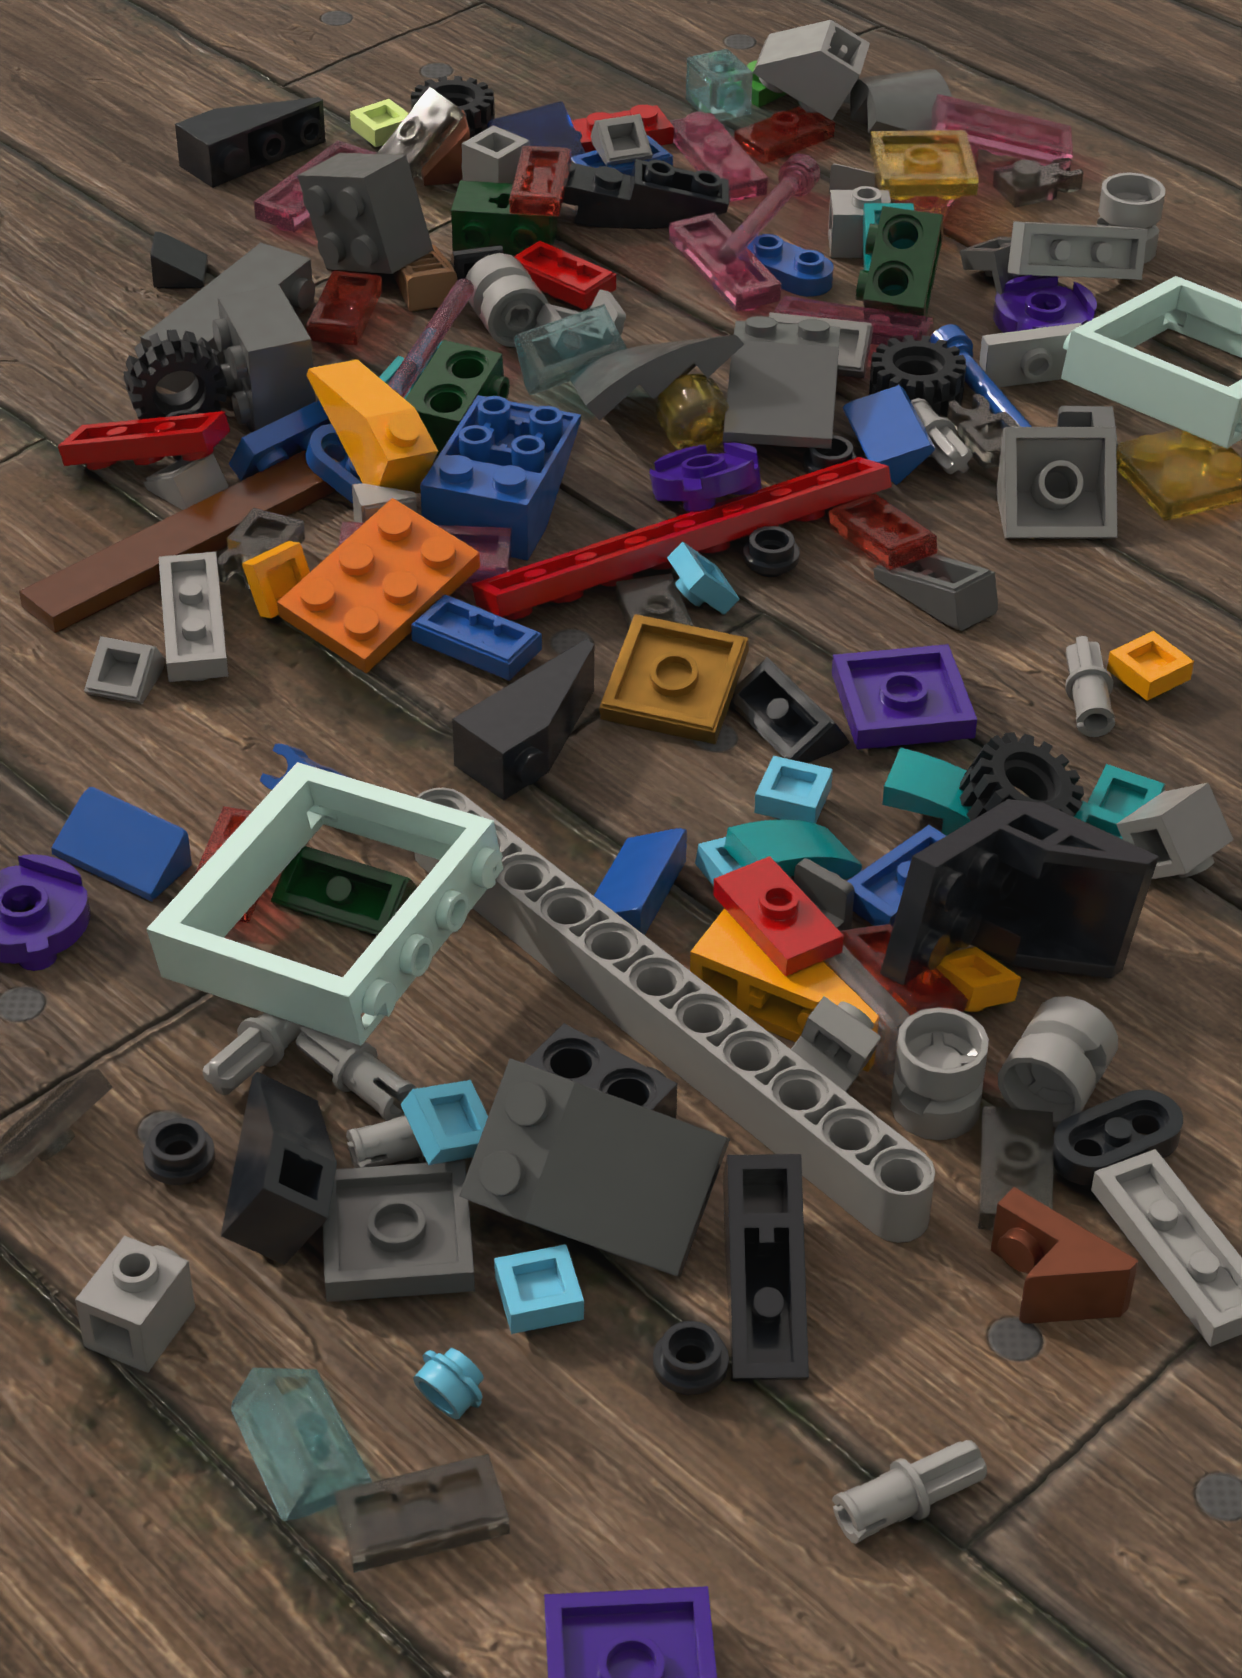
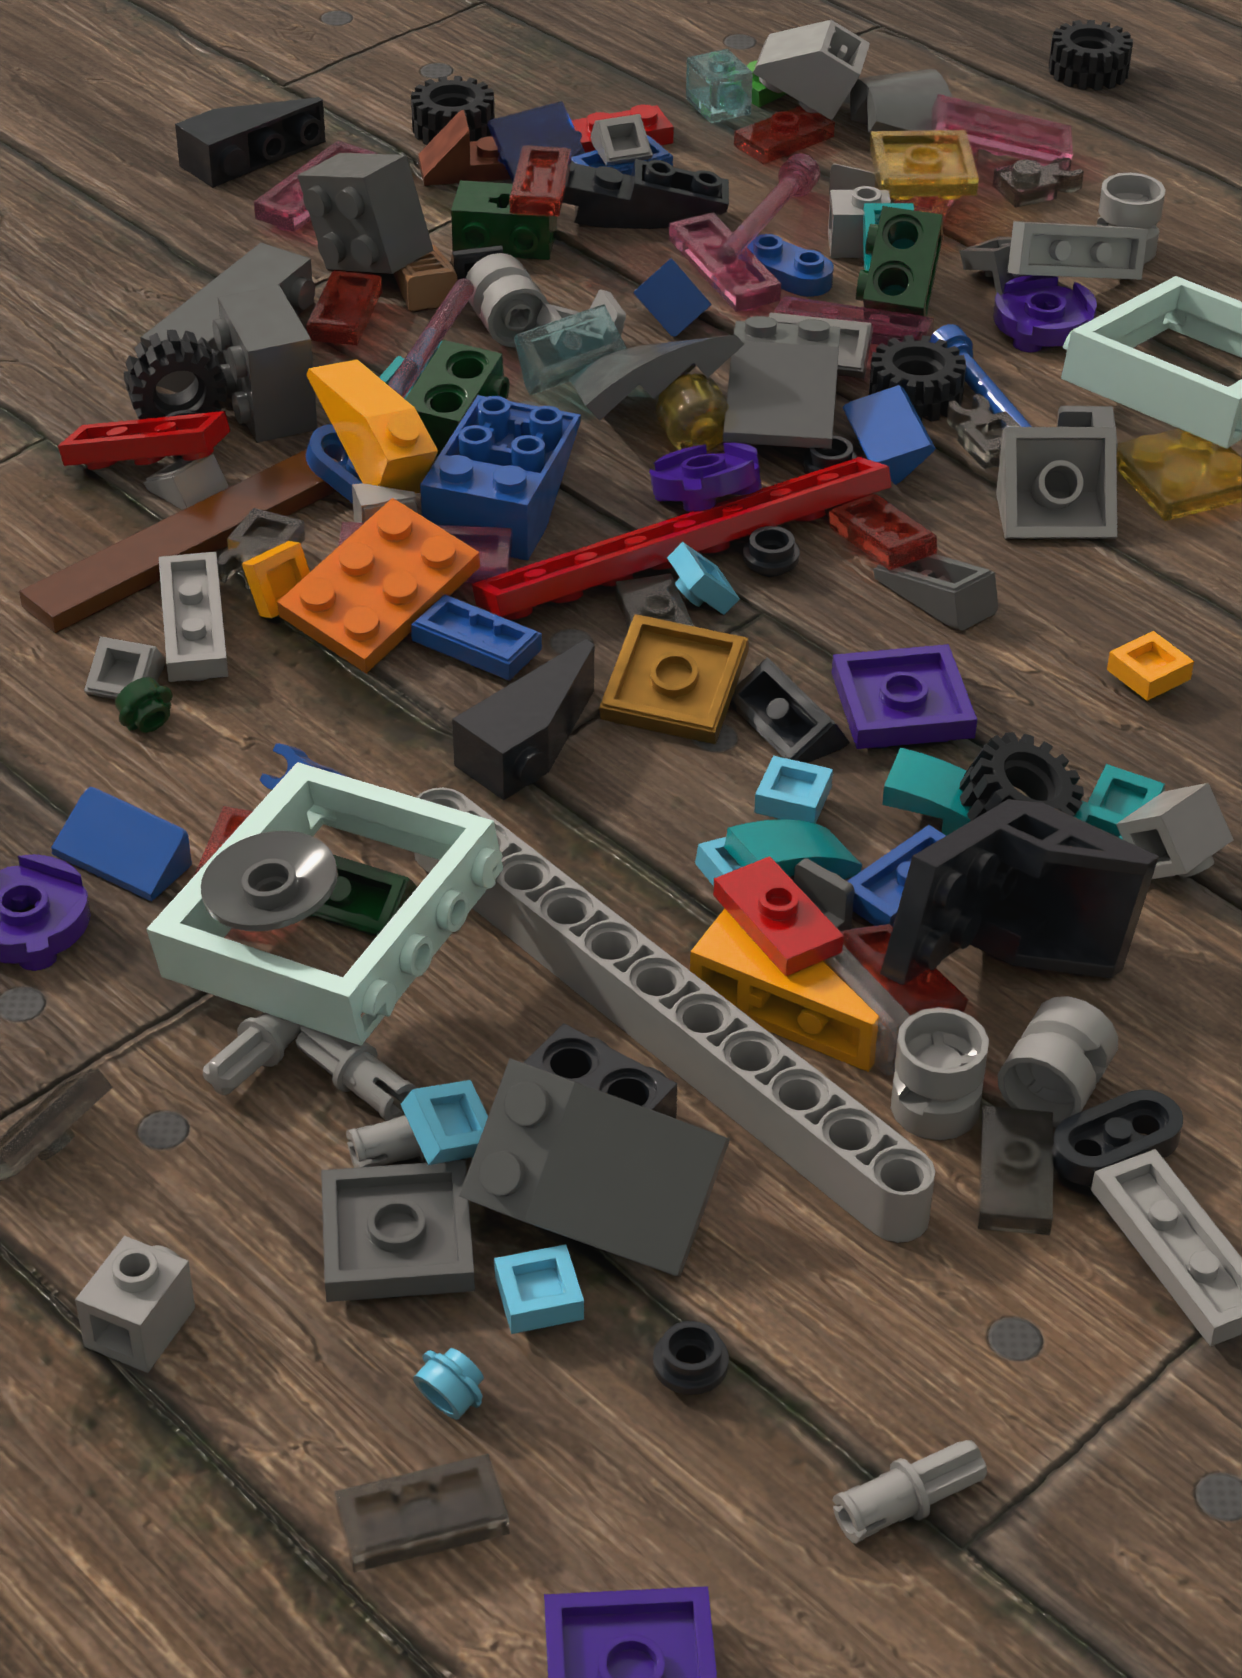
black plate [143,1118,215,1185] -> none
black slope [150,232,208,288] -> none
black slope [221,1072,337,1265] -> none
blue plate [229,400,331,481] -> none
clear light blue slope [231,1368,373,1521] -> none
yellowish green plate [350,99,415,147] -> none
clear smoke plate [377,87,465,180] -> none
light grey brick [462,125,530,185] -> none
red plate [514,241,617,310] -> none
blue slope [594,828,687,935] -> none
clear pink plate [670,112,768,202] -> none
black slope [723,1154,809,1380] -> none
light grey bracket [791,996,881,1092] -> none
light grey axle [911,398,972,474] -> none
light orange plate [922,947,1021,1012] -> none
light grey plate [979,323,1082,388] -> none
copper slope [990,1187,1138,1324] -> none
light grey axle [1065,636,1115,737] -> none
none -> dark green plate [115,677,173,733]
none -> dark grey dish [201,831,338,931]
none -> blue panel [633,258,712,337]
none -> black tyre [1048,20,1133,91]

